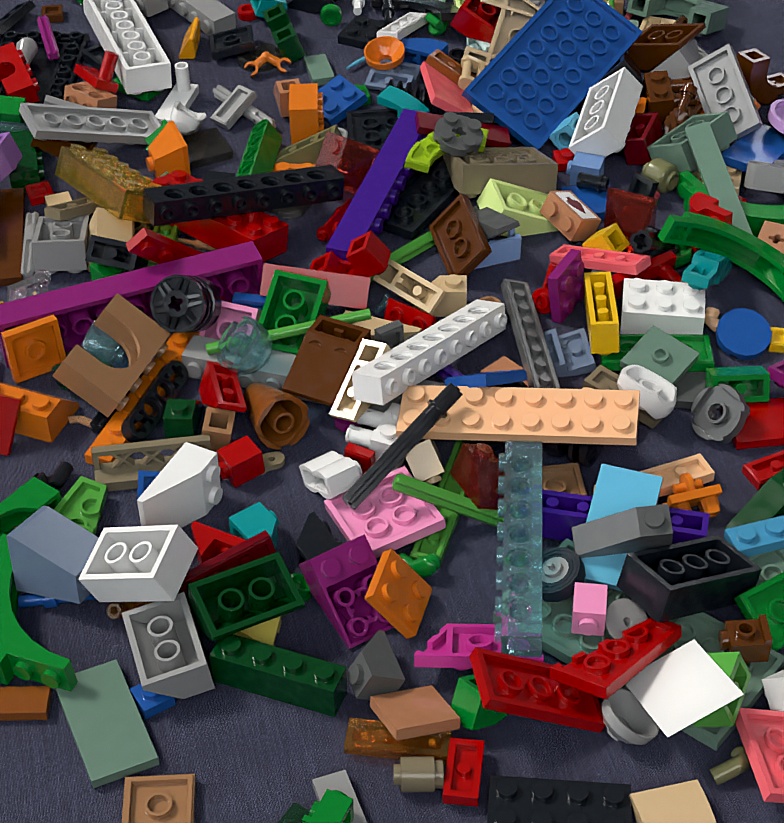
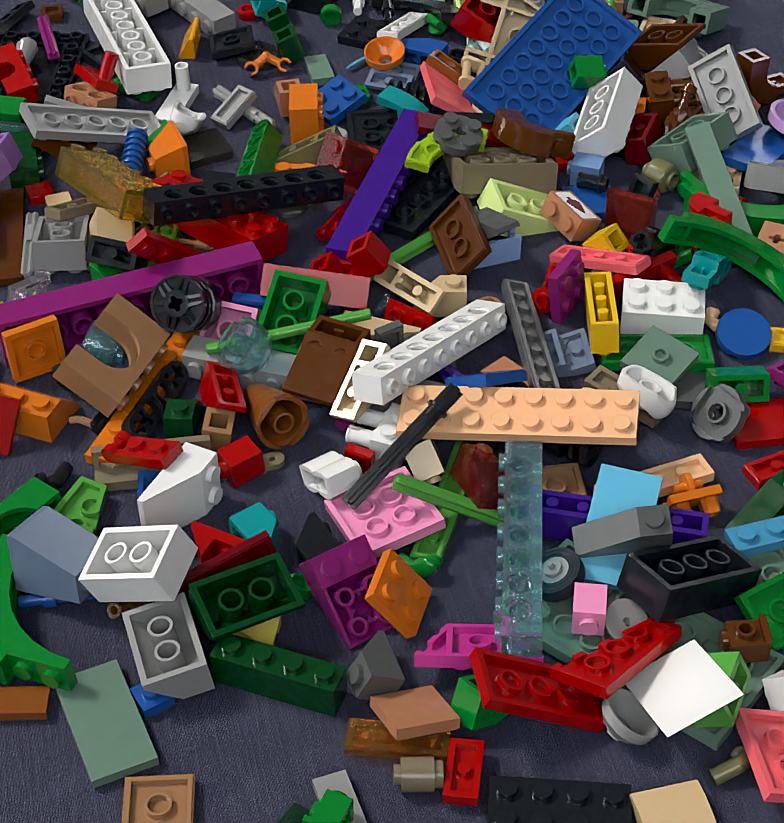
none -> red plate [101,431,184,470]
none -> blue piece [116,128,148,192]
none -> reddish brown arch [492,107,576,159]
none -> green brick [568,55,607,89]

